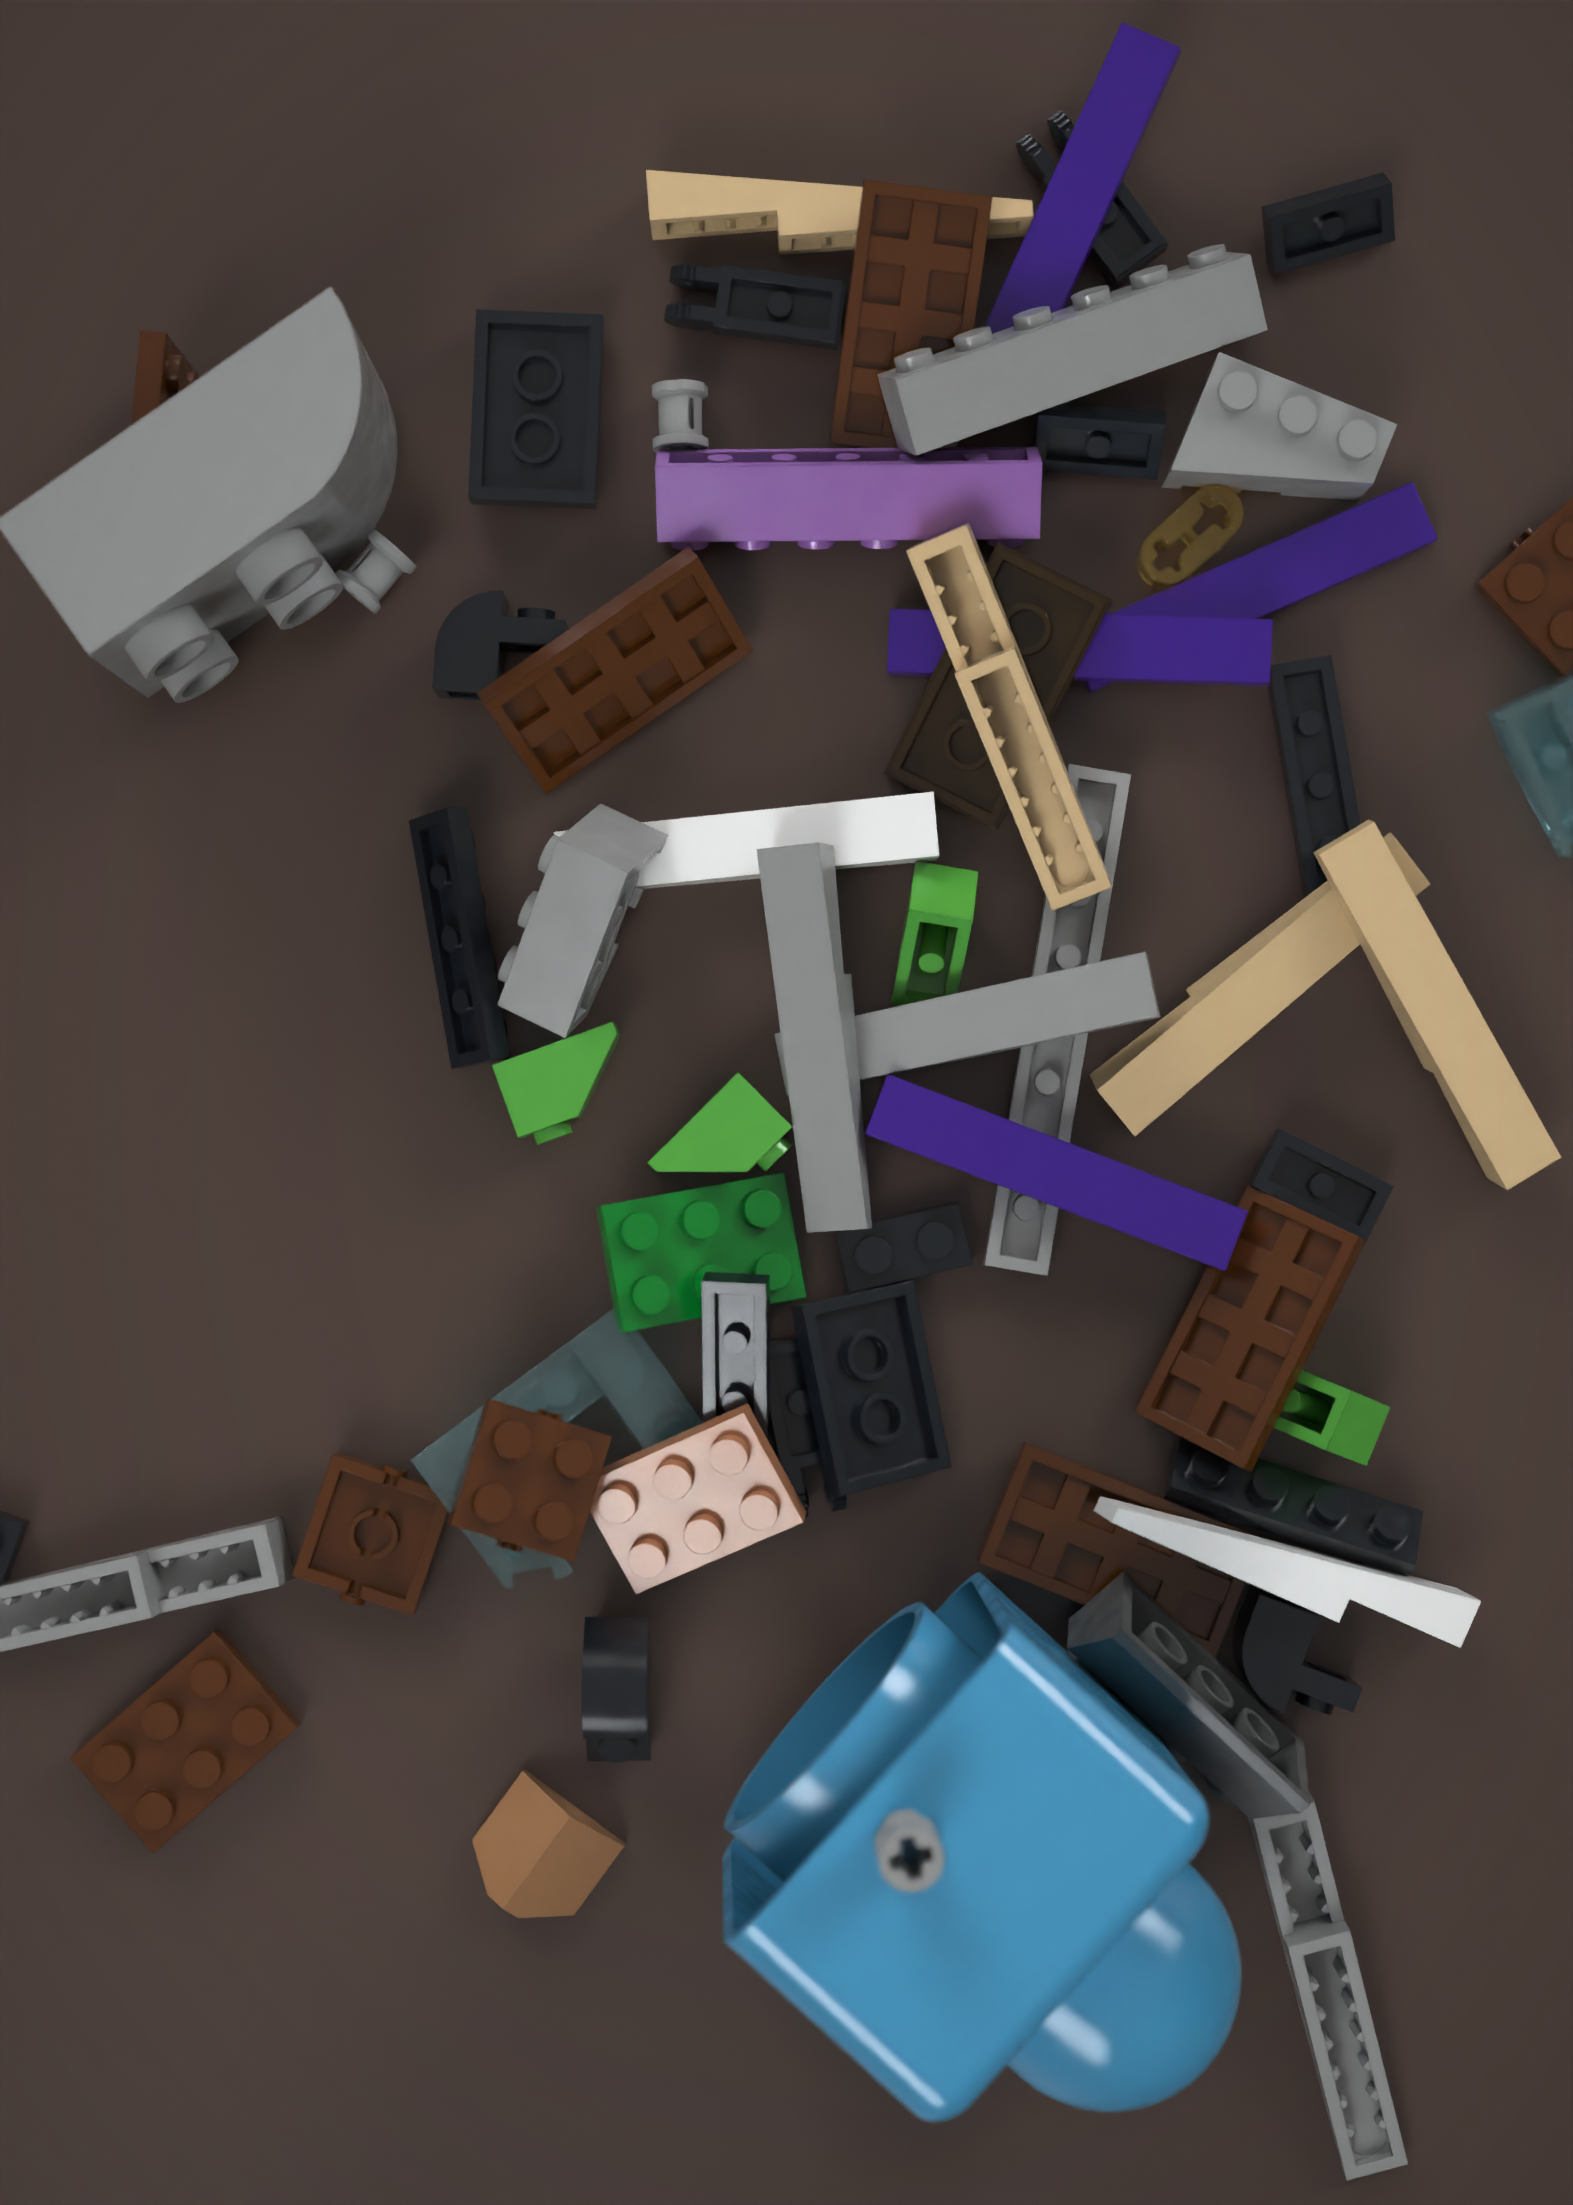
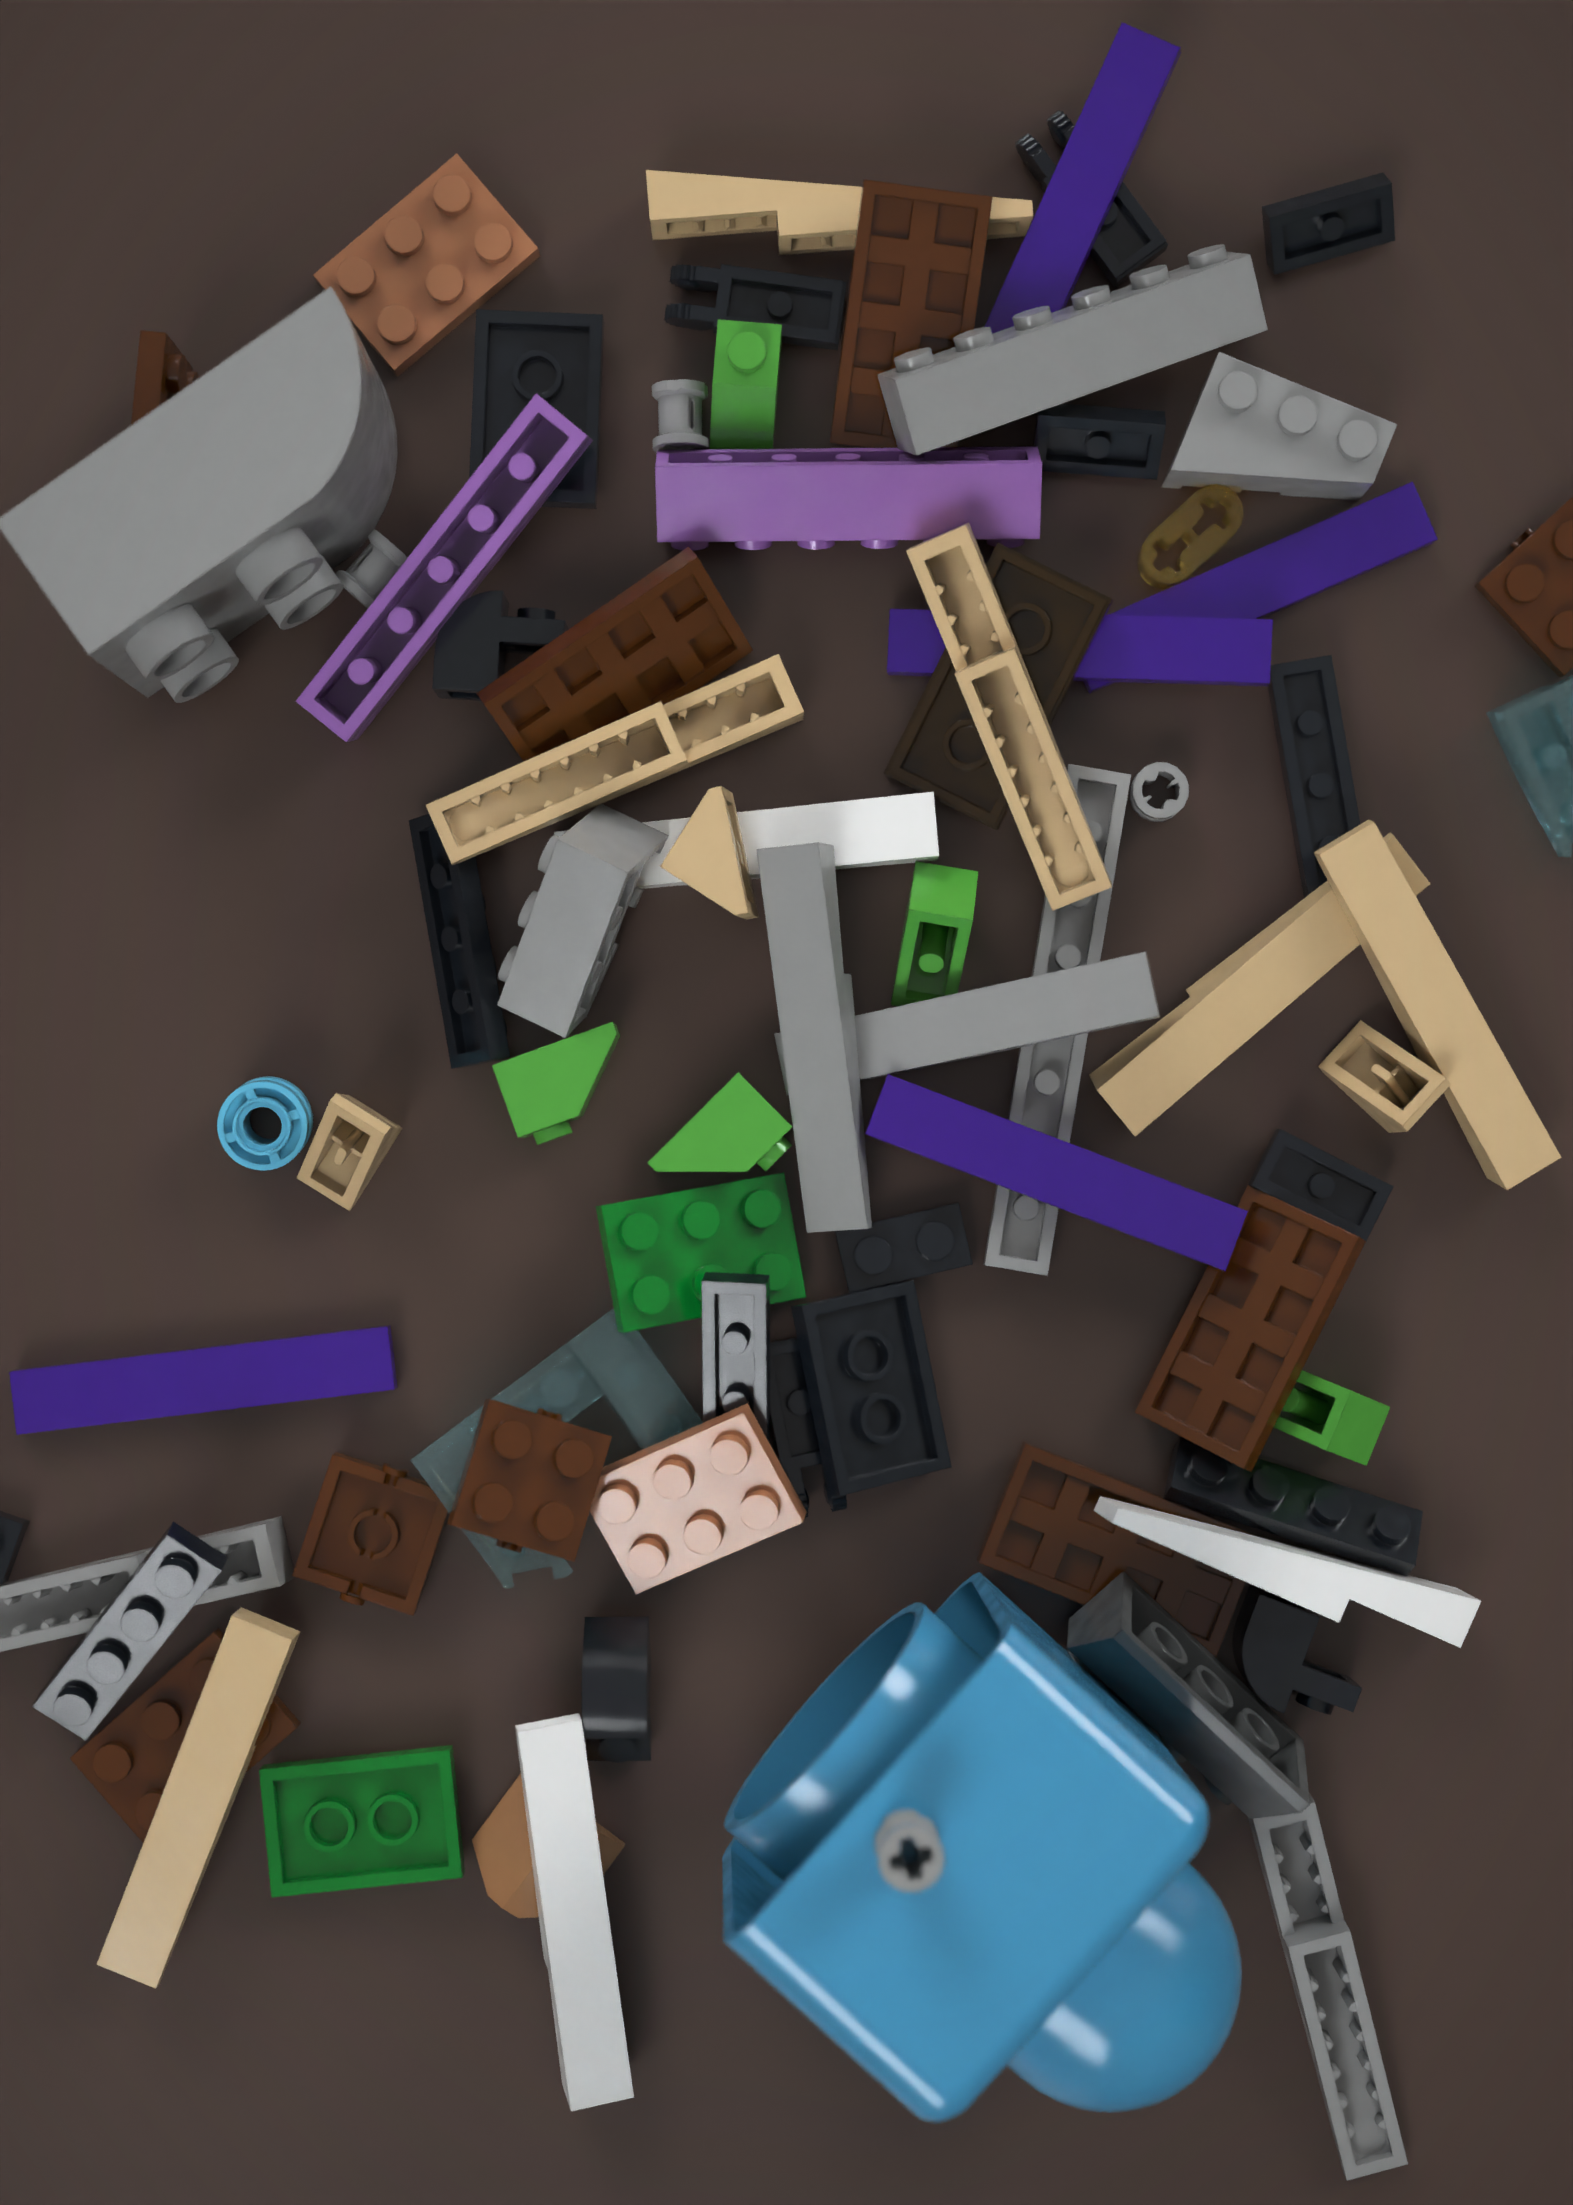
none -> dark purple tile [9,1325,398,1435]
none -> plate [32,1522,228,1741]
none -> tan slope [96,1607,301,1989]
none -> medium azure wheel [217,1076,313,1171]
none -> green plate [259,1745,465,1898]
none -> medium lavender brick [296,393,593,742]
none -> tan slope [297,1093,403,1211]
none -> nougat plate [313,153,540,377]
none -> tan slope [426,654,804,865]
none -> white slope [515,1713,634,2112]
none -> tan slope [660,786,759,920]
none -> bright green slope [709,319,782,449]
none -> light grey bush [1129,762,1189,822]
none -> tan slope [1318,1020,1451,1133]

